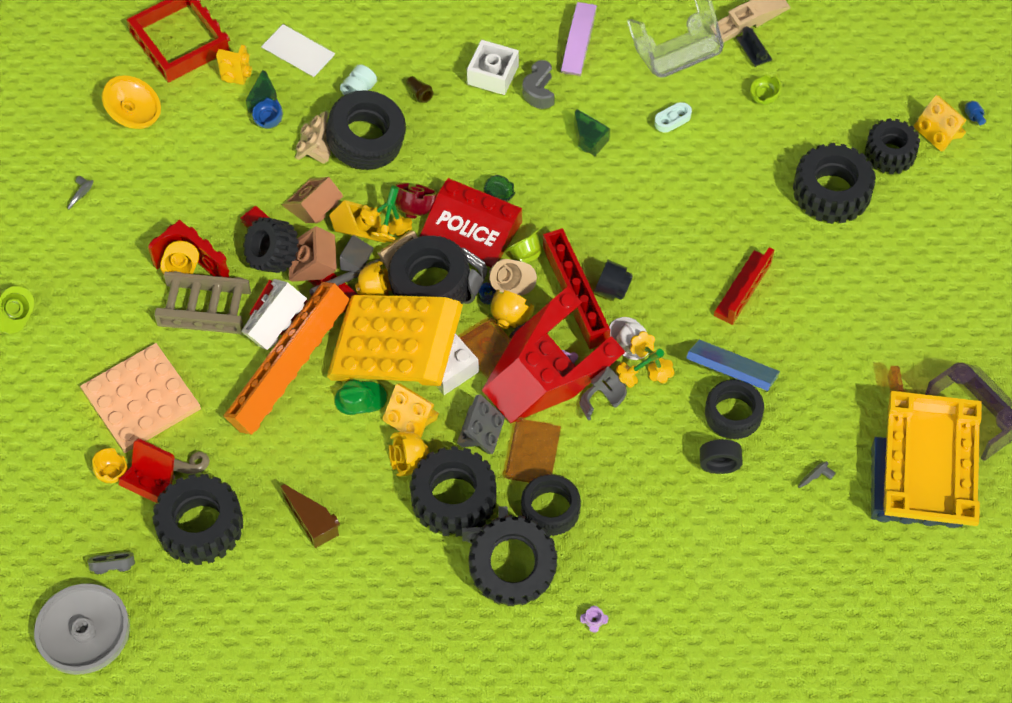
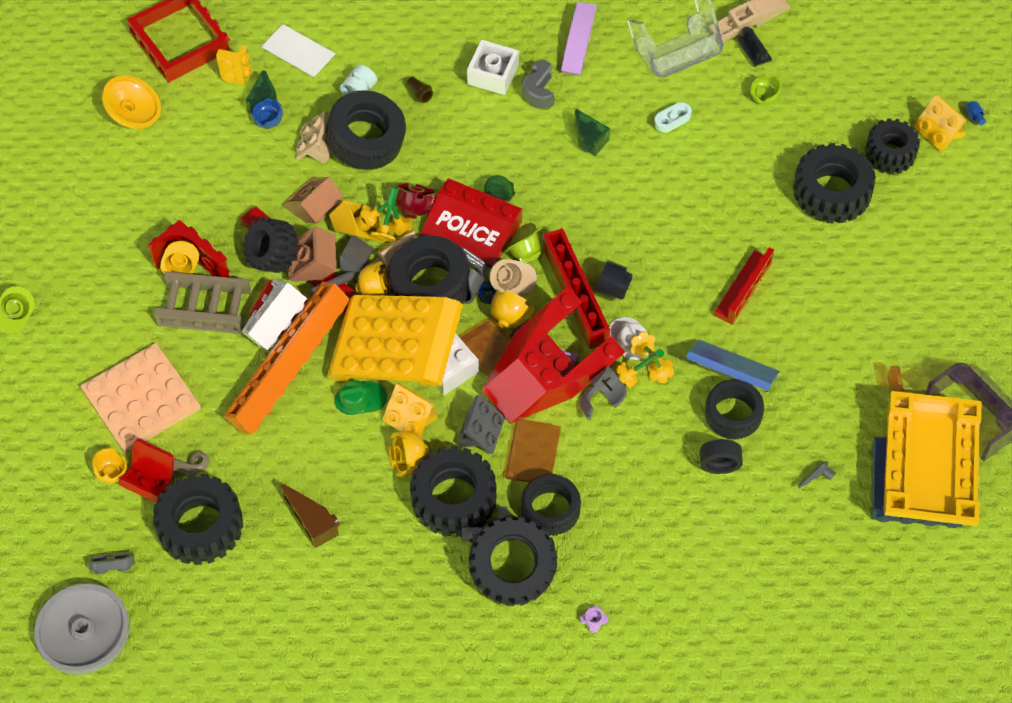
dark grey bar [67,176,94,210] -> none

